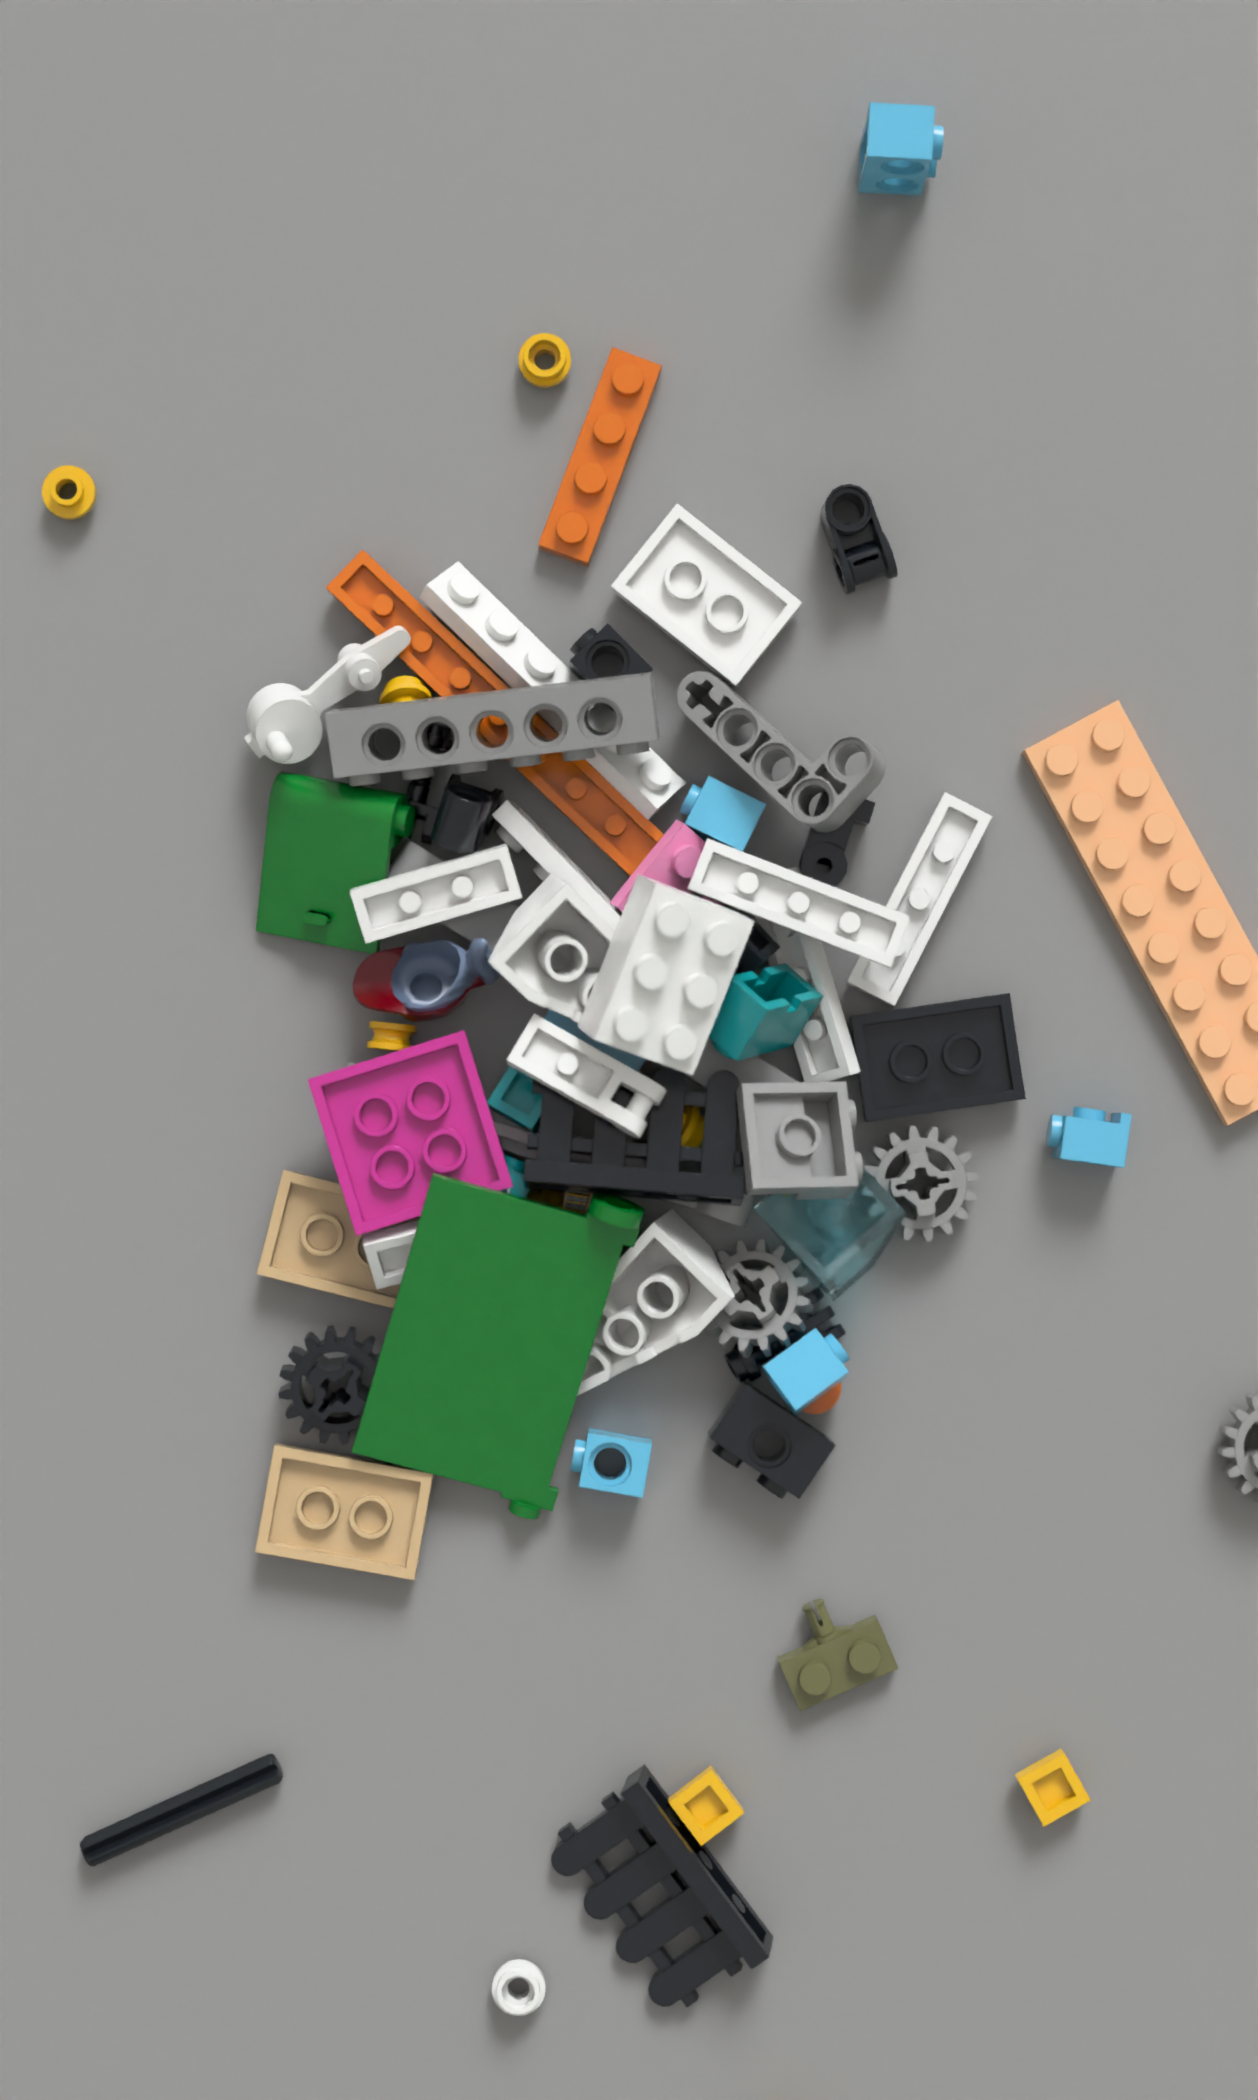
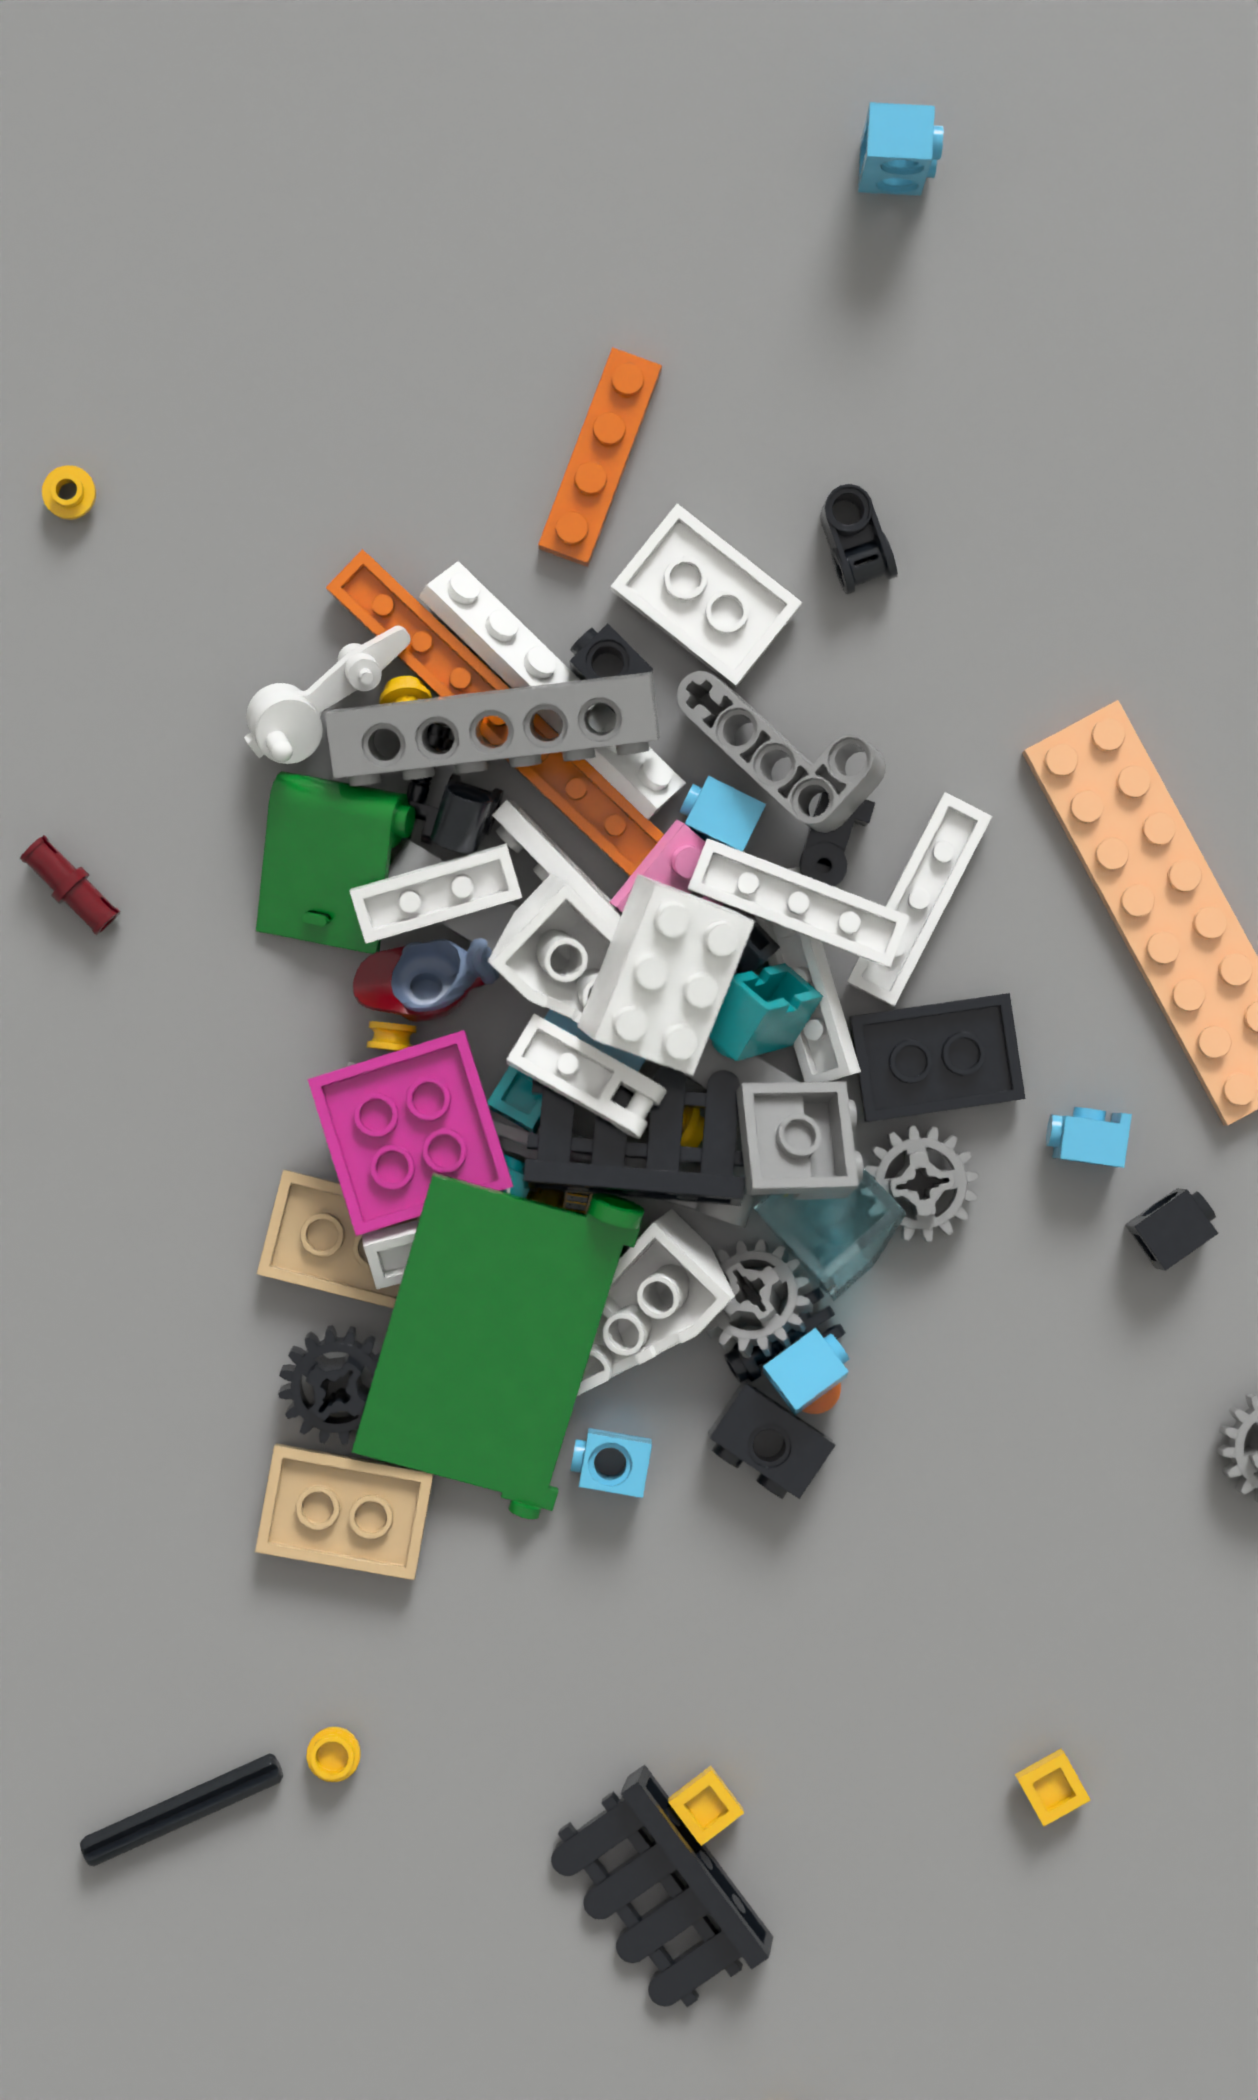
white plate [492,1959,546,2016] -> none
yellow plate [518,333,571,388] -> none
olive plate [777,1599,899,1711] -> none
none -> dark red pin [20,835,121,935]
none -> yellow plate [306,1726,361,1782]
none -> black brick [1125,1188,1219,1271]

